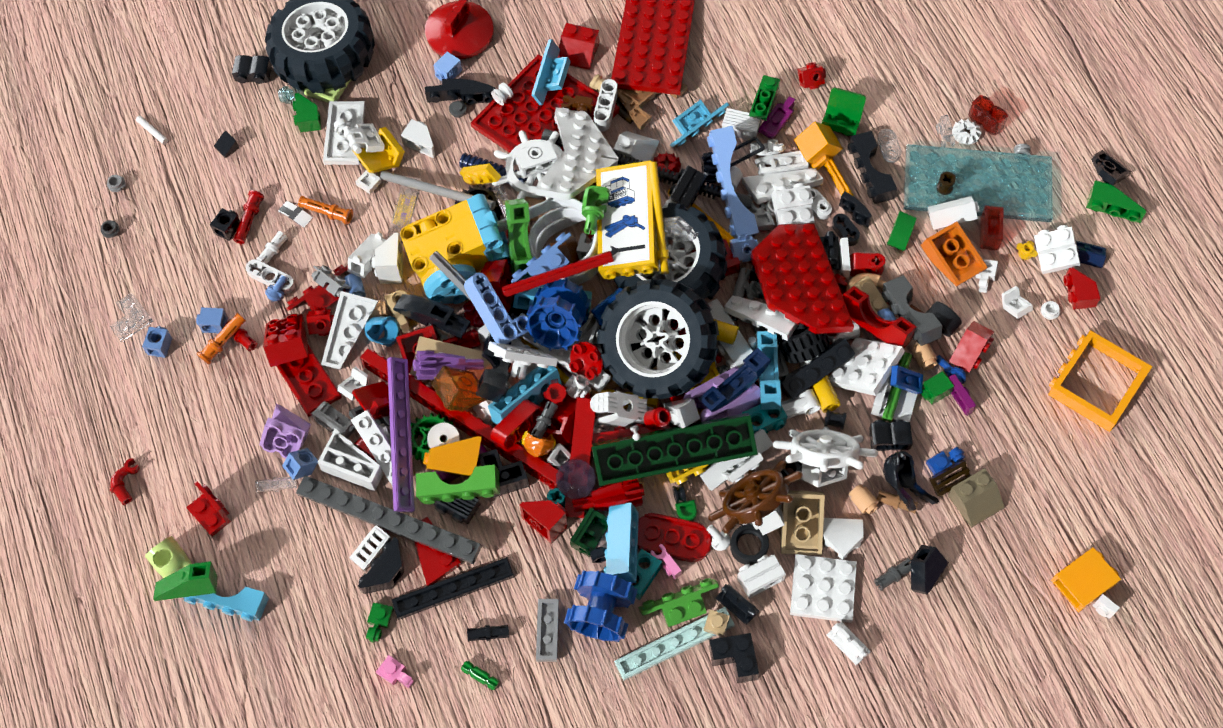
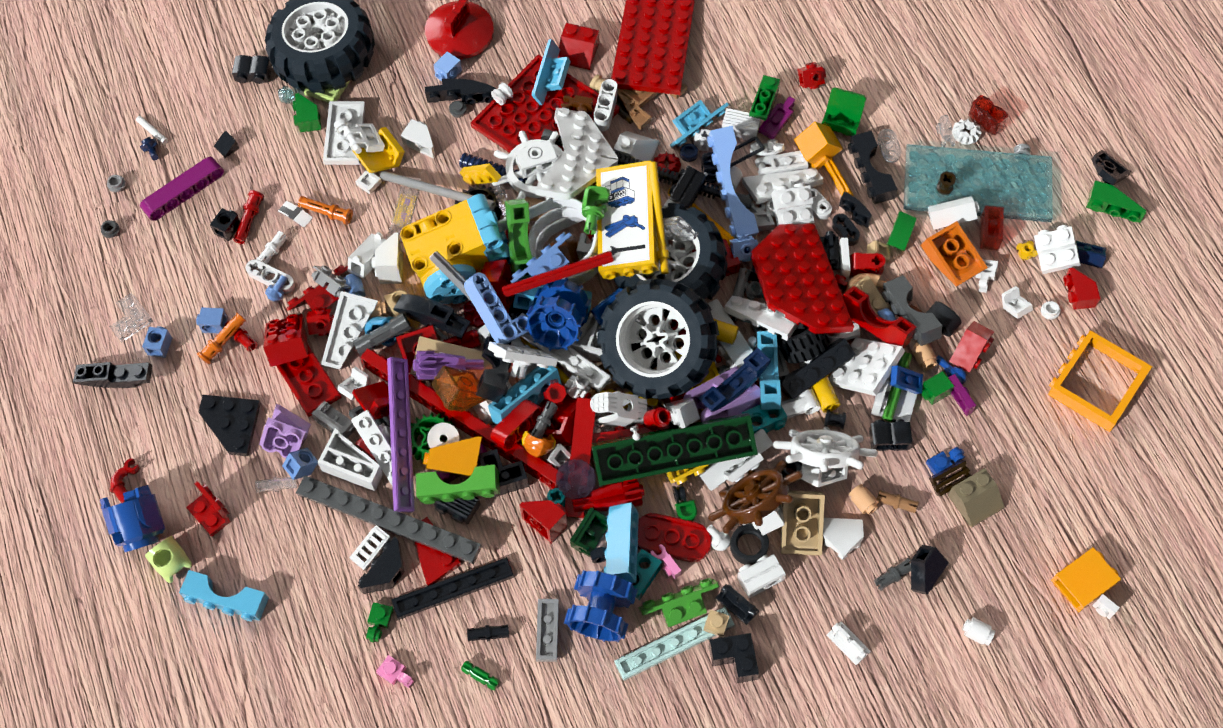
green slope [153,561,218,601] -> none
red dish [569,341,603,380] -> none
white plate [790,554,857,623] -> none
black hair [883,451,939,512] -> none
none -> black slope [73,362,153,388]
none -> blue piece [100,485,165,553]
none -> dark blue plate [140,137,158,160]
none -> magenta beam [140,156,224,221]
none -> black plate [198,395,261,456]
none -> dark grey axle [353,313,411,355]
none -> dark blue tile [680,144,698,162]
none -> white gear [694,129,711,152]
none -> tan slope [867,240,890,263]
none -> white brick [962,617,995,645]

